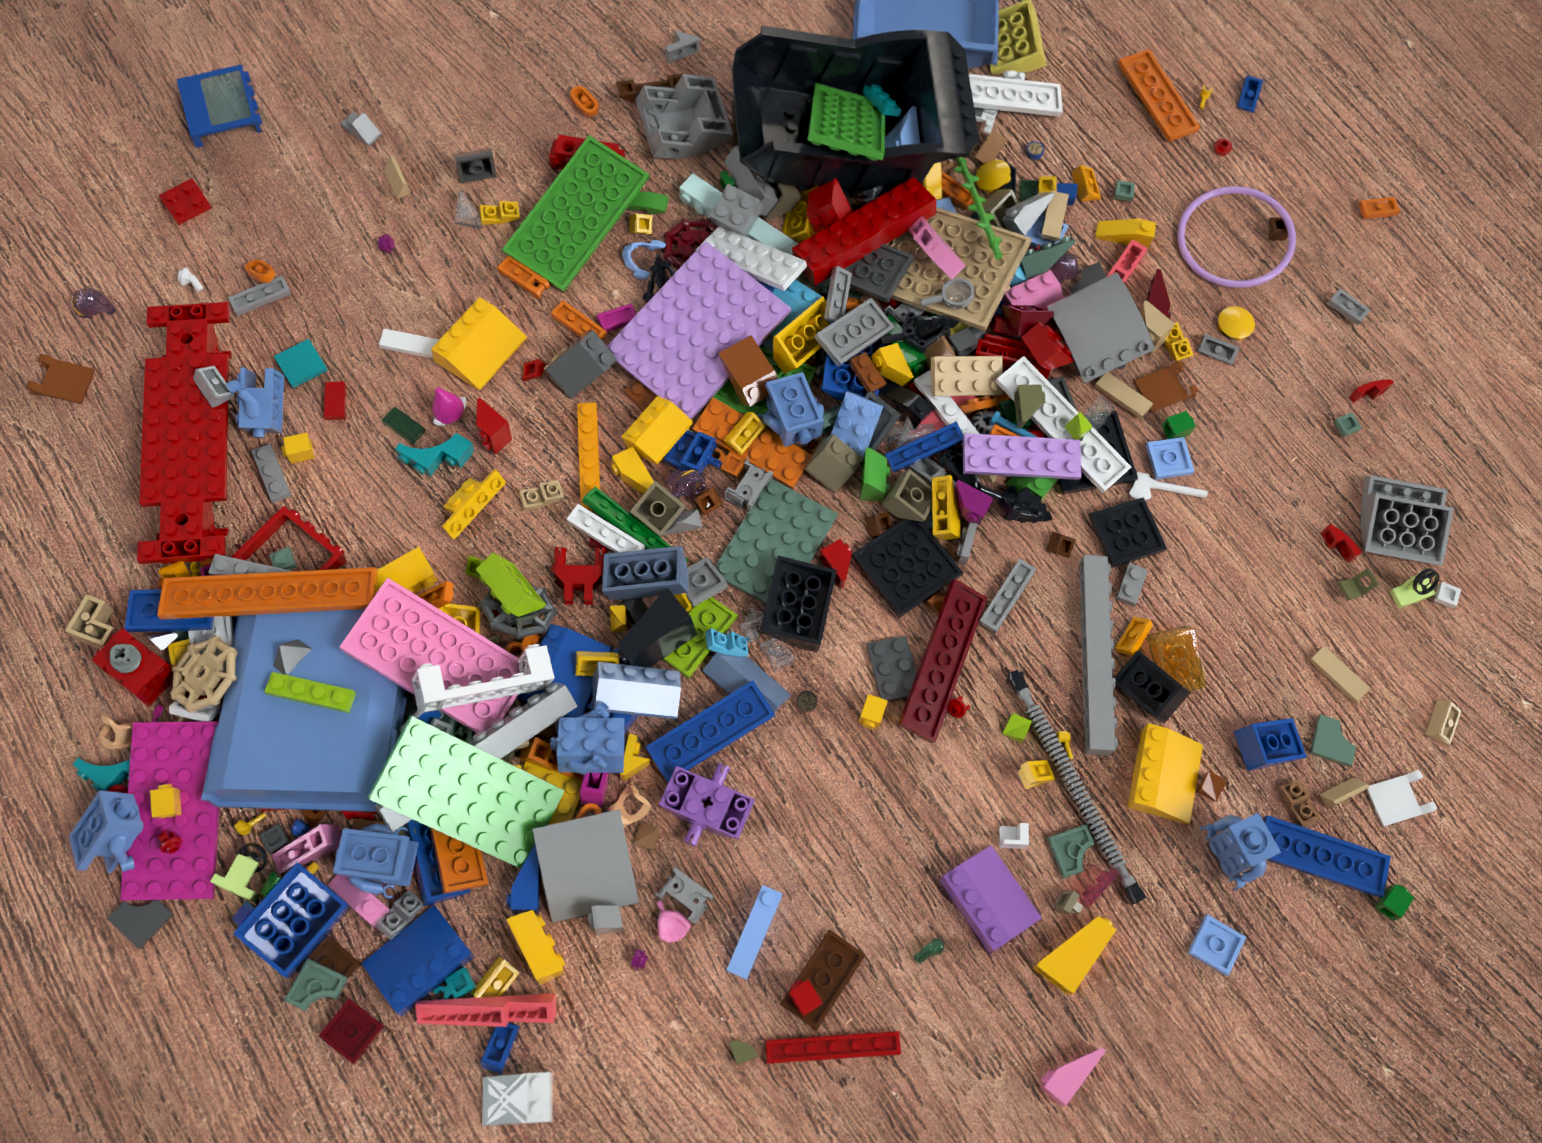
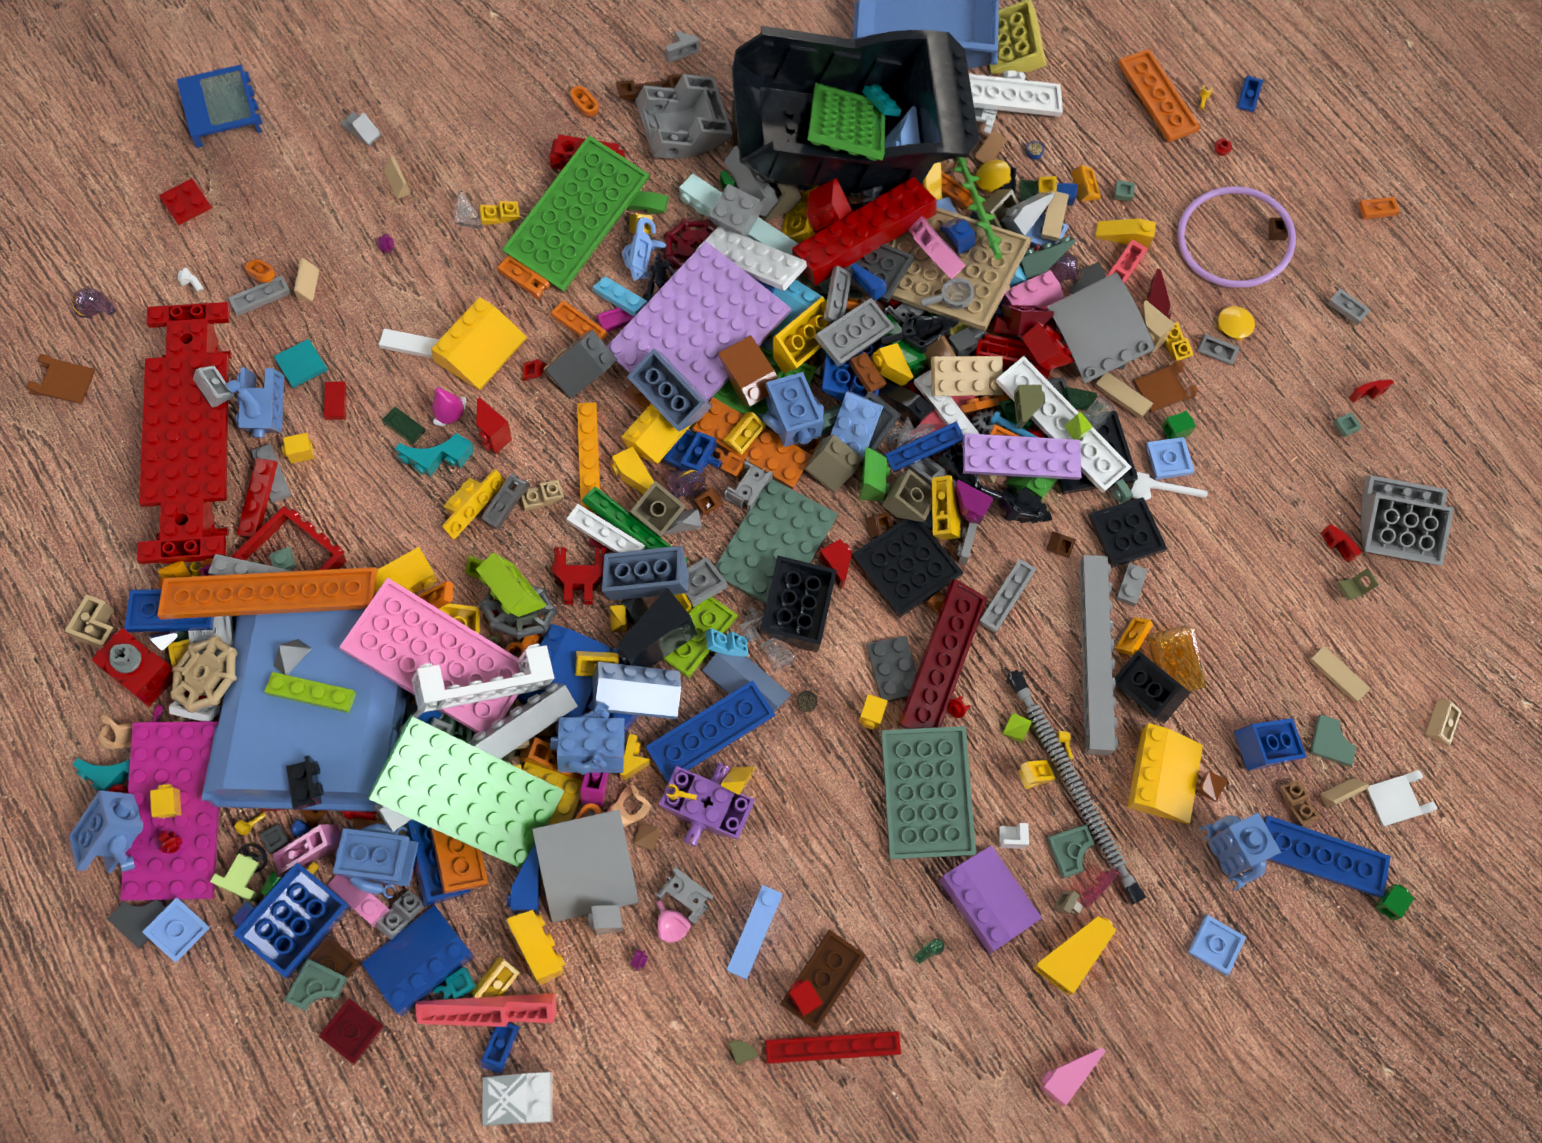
dark grey slope [455,148,497,183] -> none
yellowish green piece [1389,568,1440,609] -> none
white plate [1434,582,1461,609] -> none
none -> light blue plate [142,897,211,963]
none -> red plate [236,458,278,538]
none -> black bracket [286,756,324,811]
none -> tan slope [294,258,319,302]
none -> flat silver plate [481,473,530,530]
none -> medium azure plate [593,276,647,317]
none -> sand blue slope [627,348,712,431]
none -> light blue plate [628,217,656,281]
none -> yellow hand [666,784,697,800]
none -> yellow slope [721,766,756,795]
none -> blue slope [852,263,887,301]
none -> sand green plate [881,726,976,860]
none -> blue slope [940,218,975,254]
none -> clear green tile [1062,387,1101,413]
none -> sand green plate [1111,479,1133,504]

